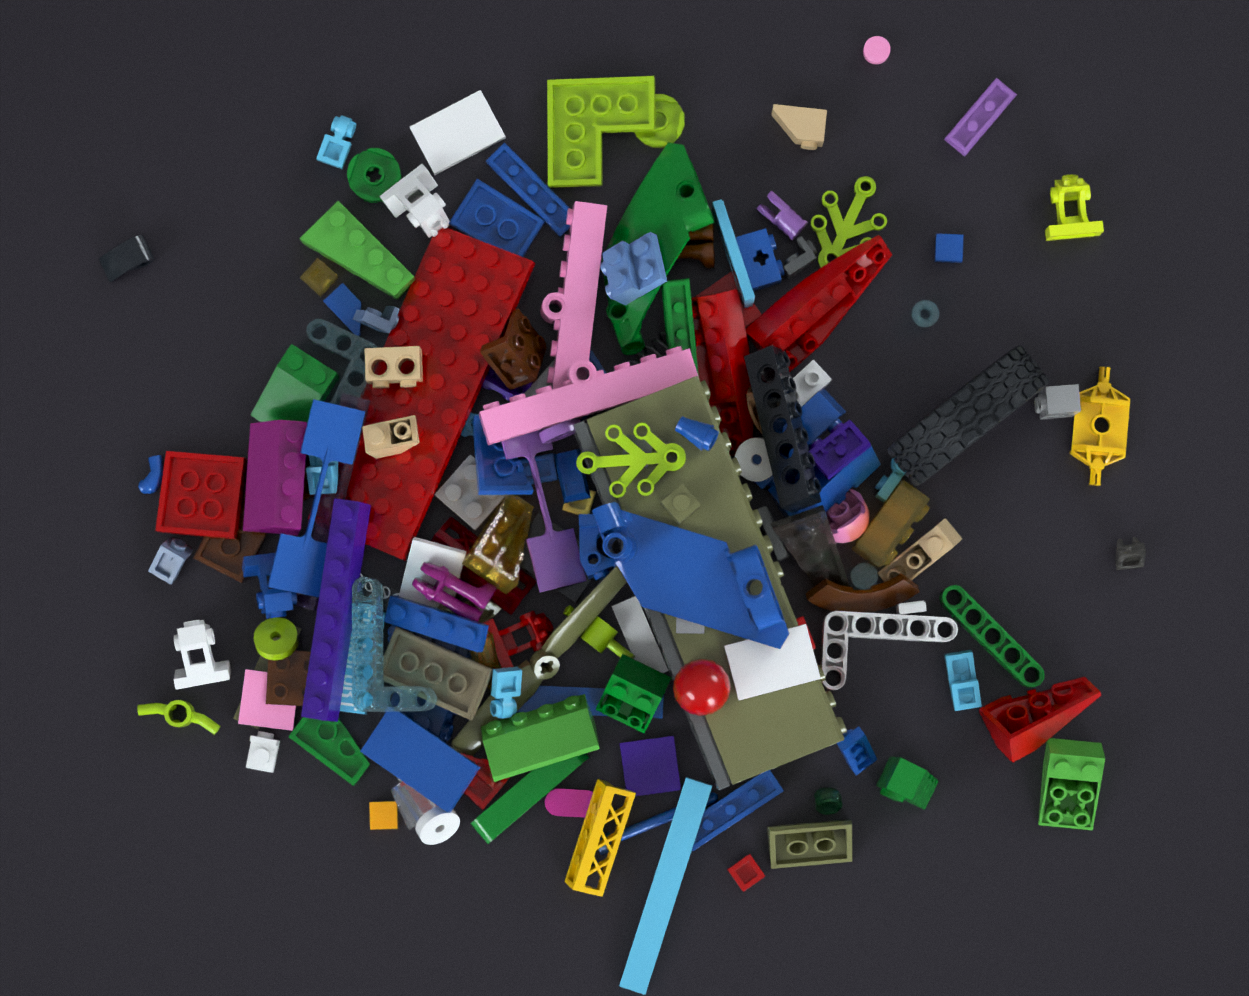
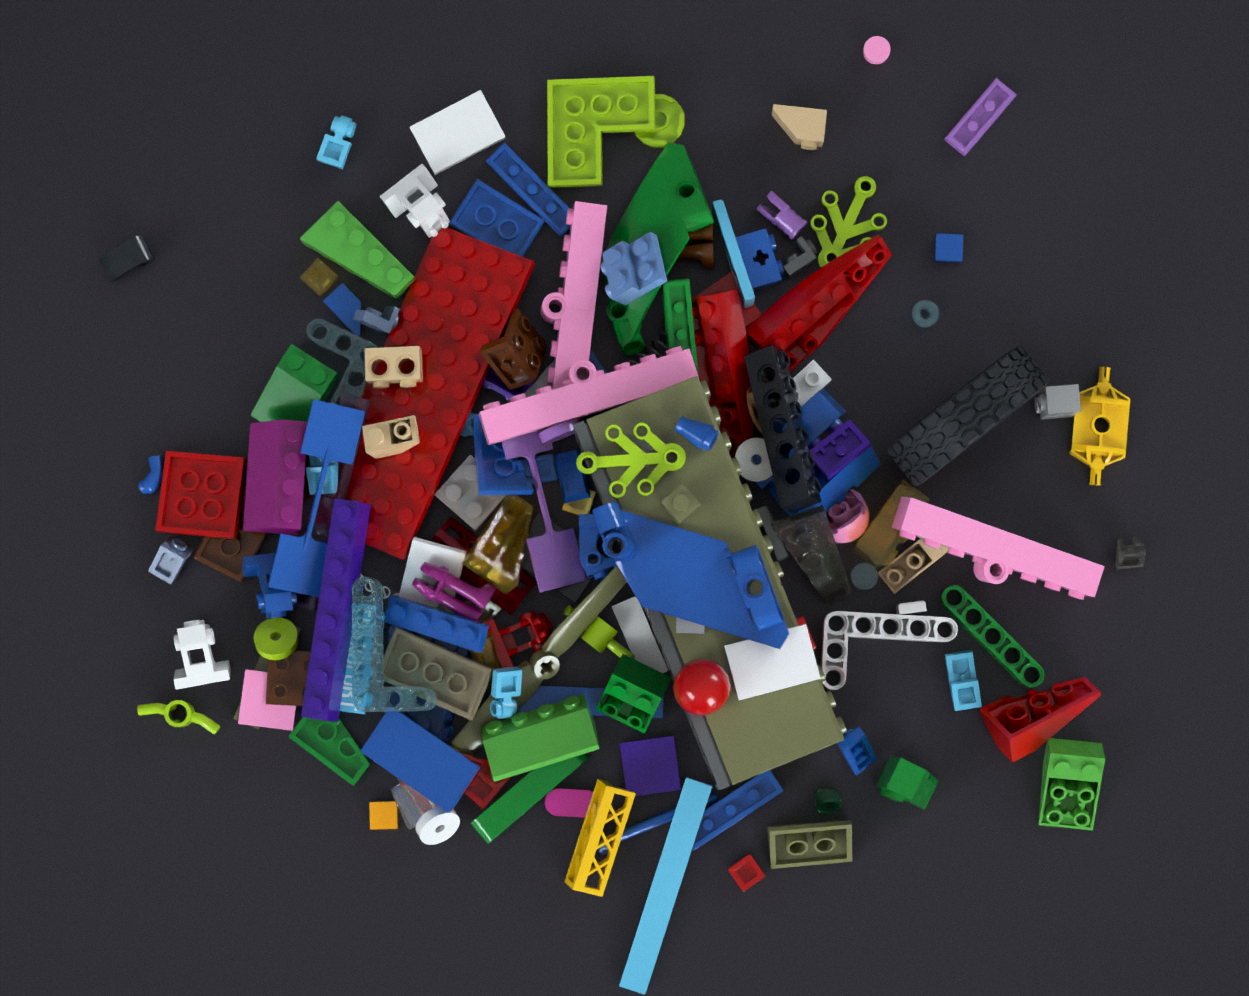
white bracket [246,731,280,773] -> none
green plate [347,148,401,203] -> none
reddish brown tile [805,573,920,613] -> none
medium azure plate [875,458,906,503] -> none
neon yellow tile [1045,174,1104,241] -> none
none -> bright pink hinge [891,497,1105,600]

